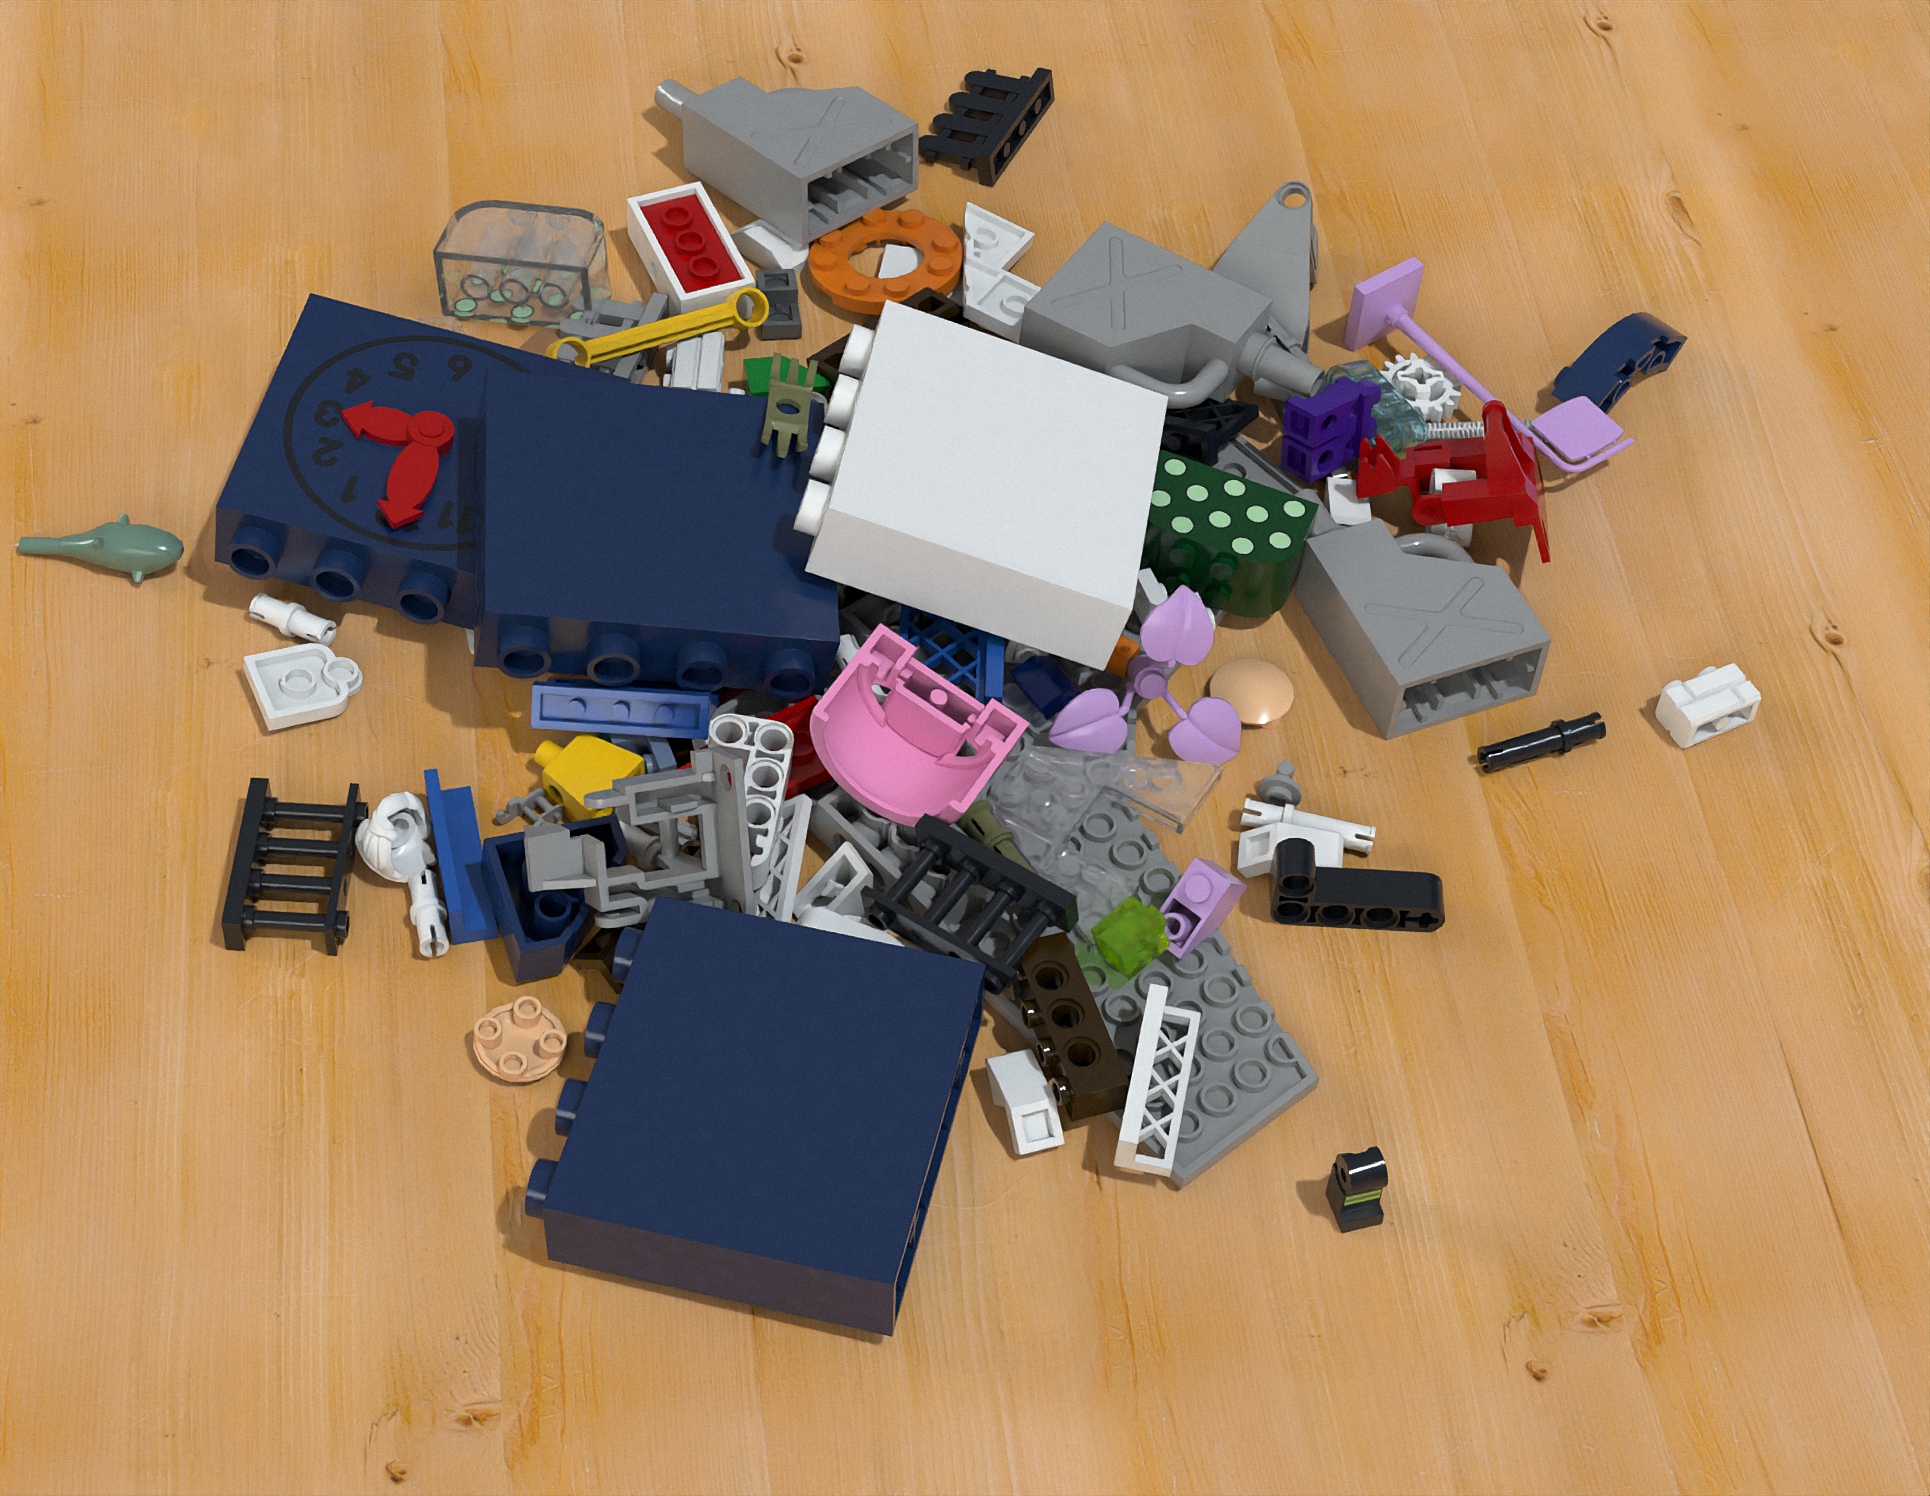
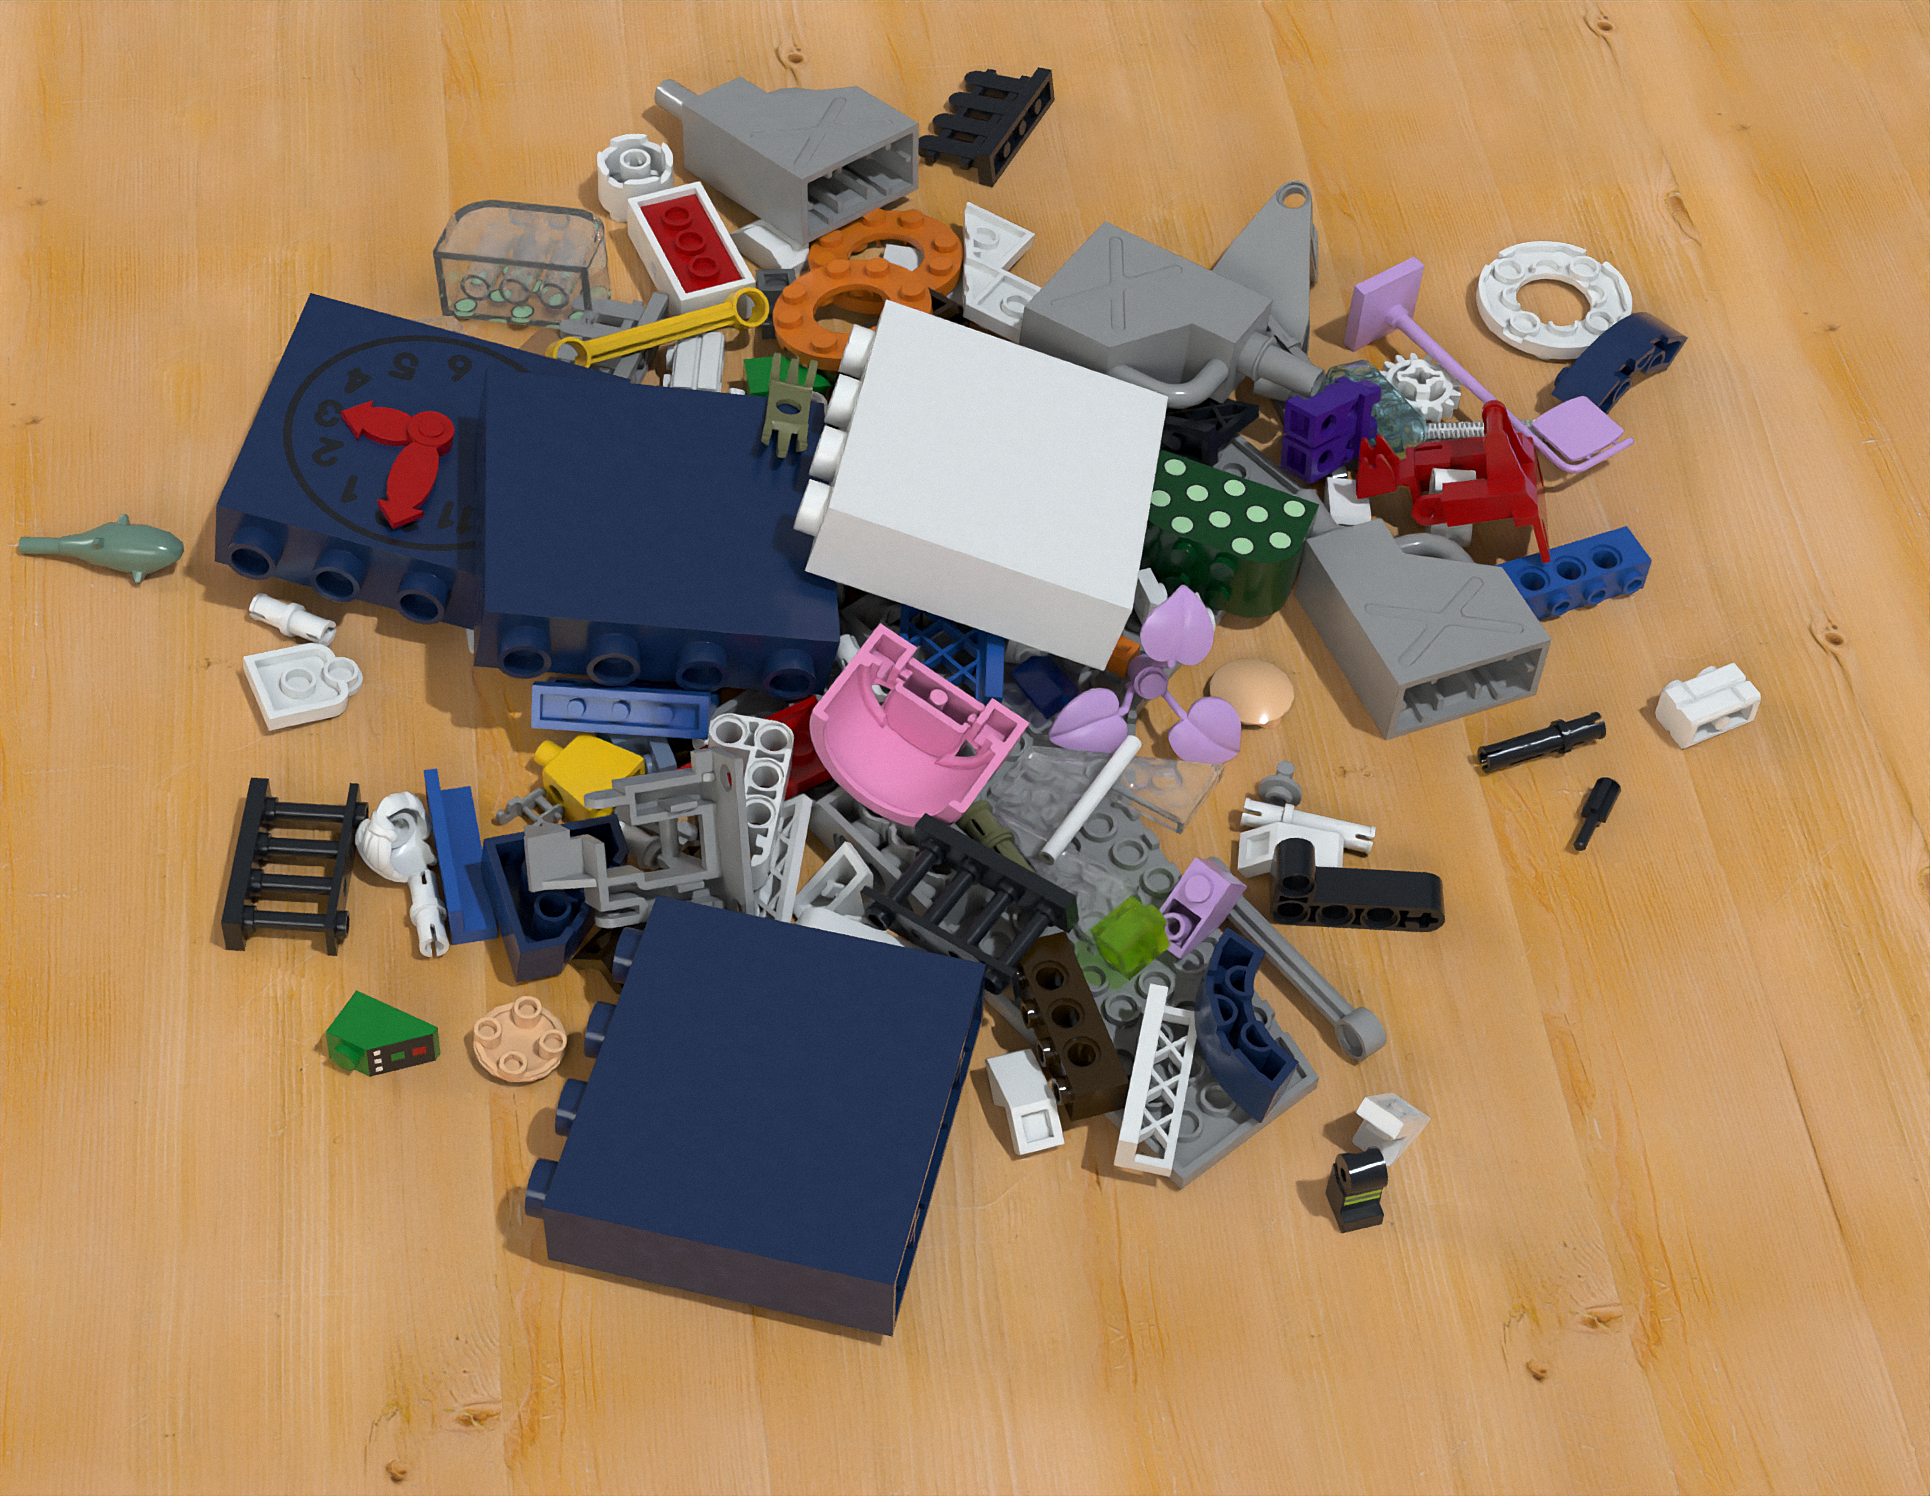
none -> green slope [326,990,441,1077]
none -> white brick [597,134,674,223]
none -> orange plate [773,258,933,371]
none -> white piece [1039,735,1142,865]
none -> dark blue brick [1194,927,1299,1123]
none -> light grey piece [1208,856,1386,1061]
none -> white slope [1352,1092,1431,1166]
none -> white plate [1476,241,1632,360]
none -> blue brick [1495,526,1652,620]
none -> black axle [1573,777,1621,851]

